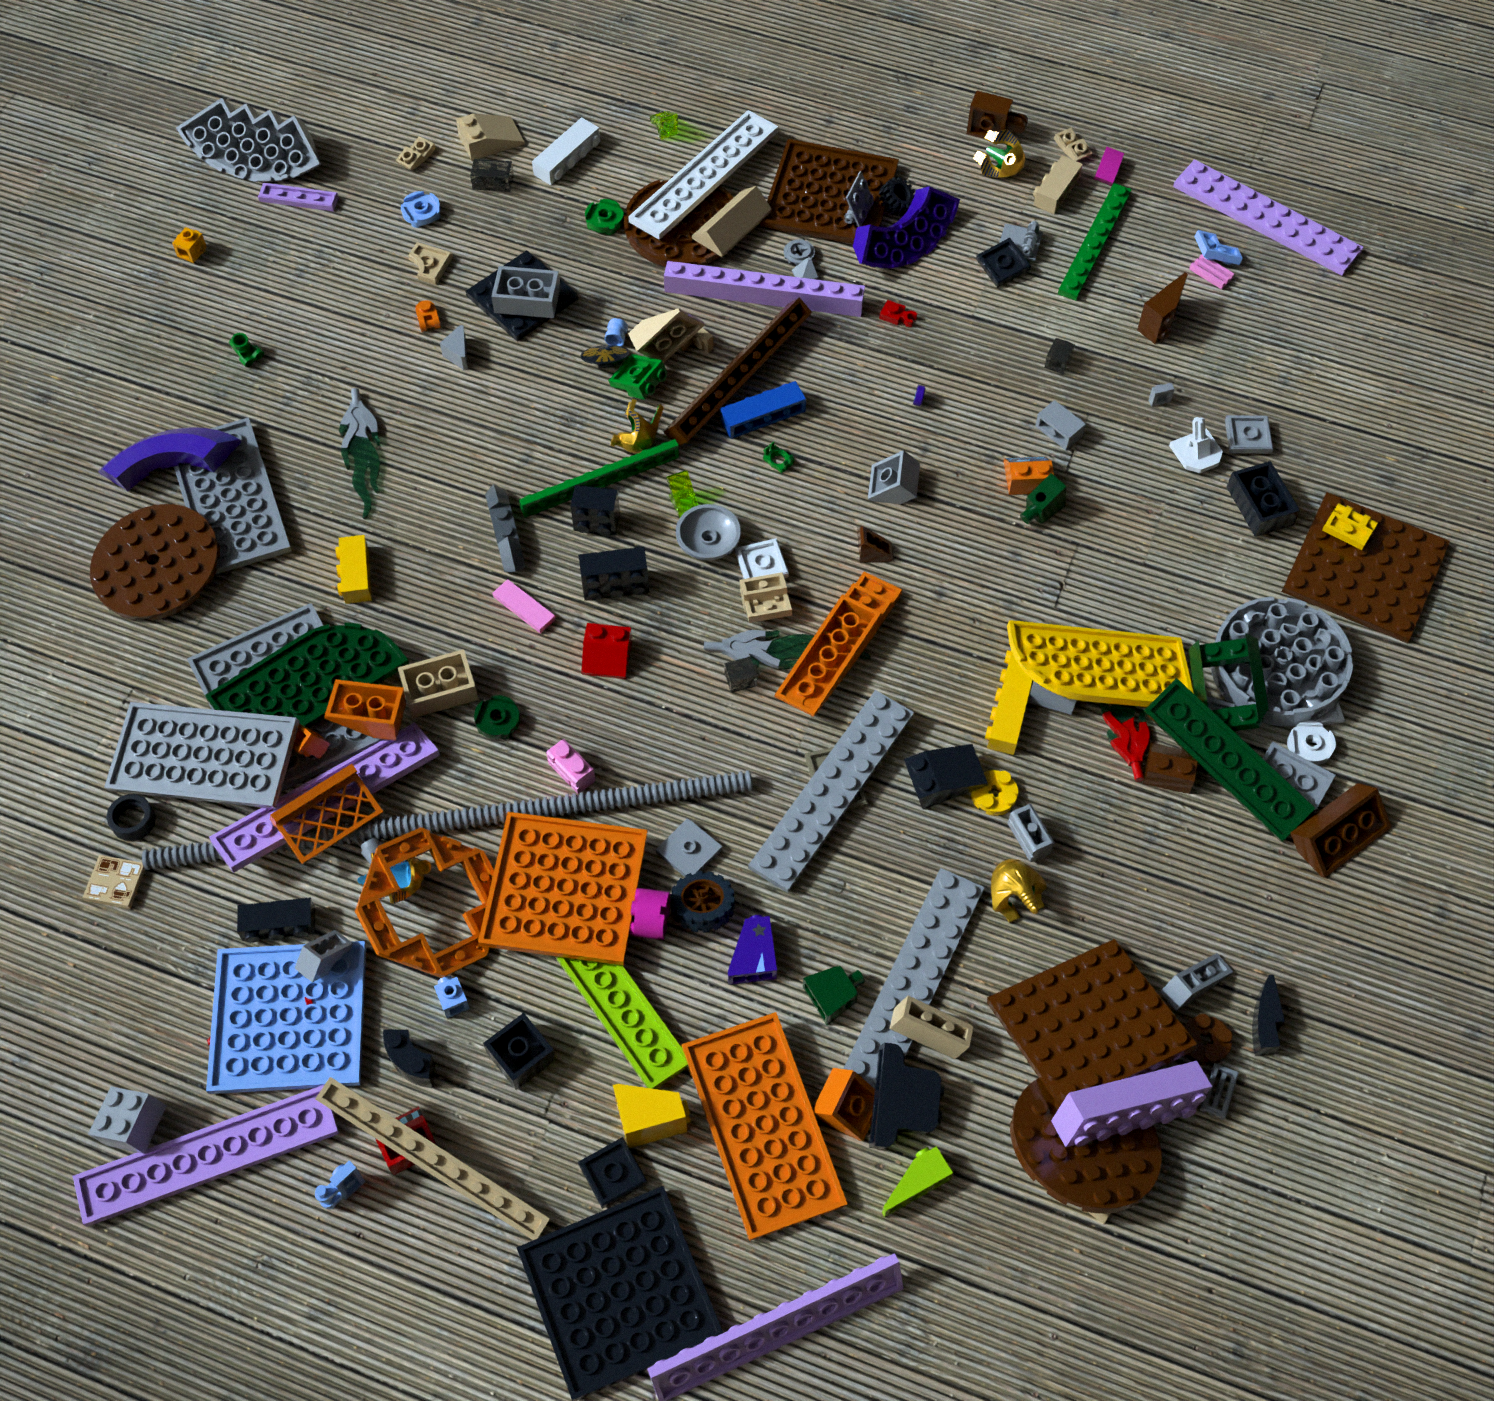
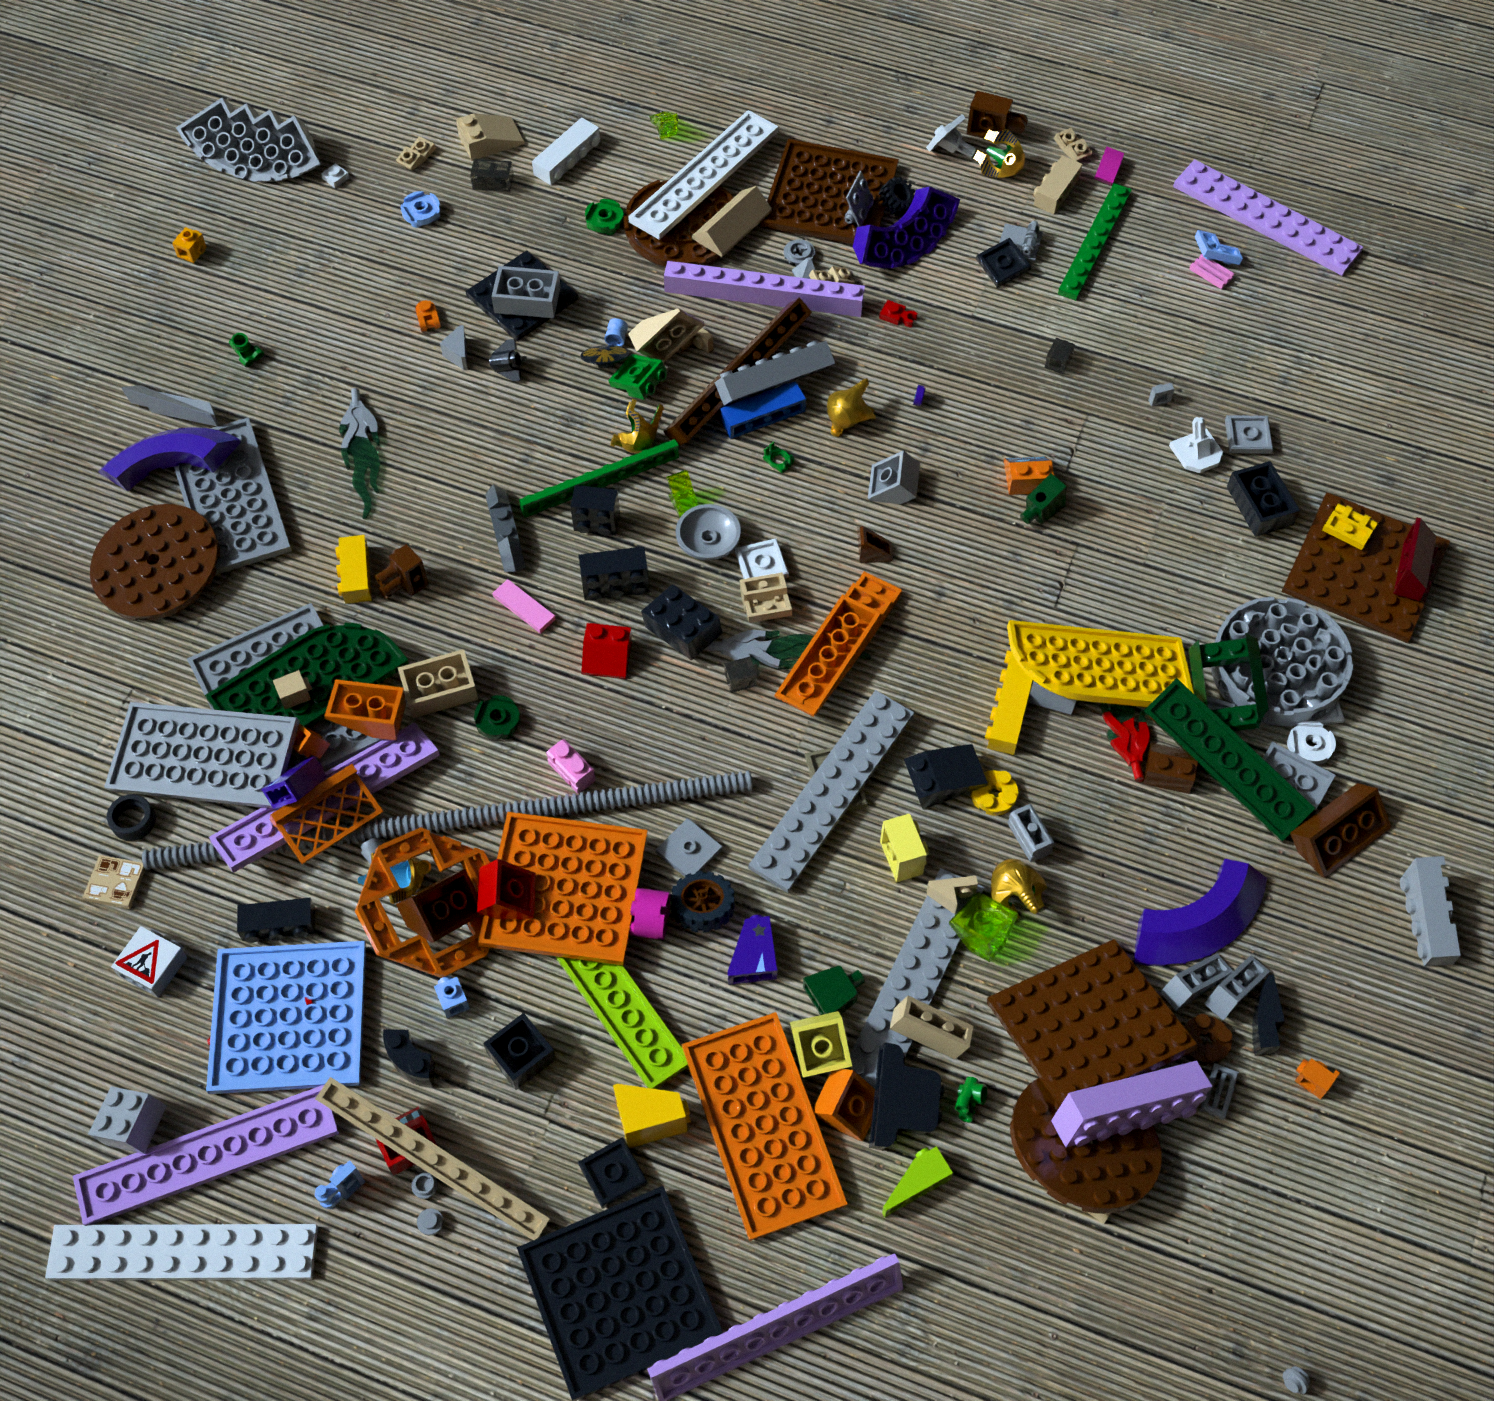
lavender tile [258,183,339,212] -> none
light grey arch [294,930,353,983] -> none
tan tile [408,242,453,285] -> none
light grey brick [1035,400,1086,450] -> none
reddish brown slope [1137,272,1188,344] -> none
none -> white plate [45,1224,318,1281]
none -> piece [111,926,187,998]
none -> light grey wedge [122,385,219,427]
none -> dark purple slope [261,756,327,809]
none -> tan brick [273,670,312,710]
none -> white plate [321,163,349,188]
none -> reddish brown brick [375,544,429,599]
none -> reddish brown slope [396,869,482,943]
none -> light grey plate [412,1172,438,1199]
none -> light grey plate [417,1208,444,1236]
none -> red slope [477,859,536,919]
none -> black brick [489,339,527,381]
none -> black brick [641,584,723,661]
none -> light grey brick [714,340,836,406]
none -> light yellow brick [790,1011,852,1077]
none -> tan slope [809,266,855,284]
none -> pearl gold piece [827,378,876,437]
none -> light yellow brick [880,813,929,883]
none -> white piece [926,114,976,158]
none -> tan slope [927,876,978,914]
none -> clear neon green slope [949,892,1018,962]
none -> green plate [955,1077,987,1123]
none -> dark purple brick [1133,859,1267,967]
none -> light grey slope [1204,955,1270,1020]
none -> light grey plate [1282,1366,1310,1394]
none -> orange brick [1295,1058,1340,1100]
none -> dark red slope [1393,517,1438,601]
none -> light grey wedge [1400,856,1461,967]

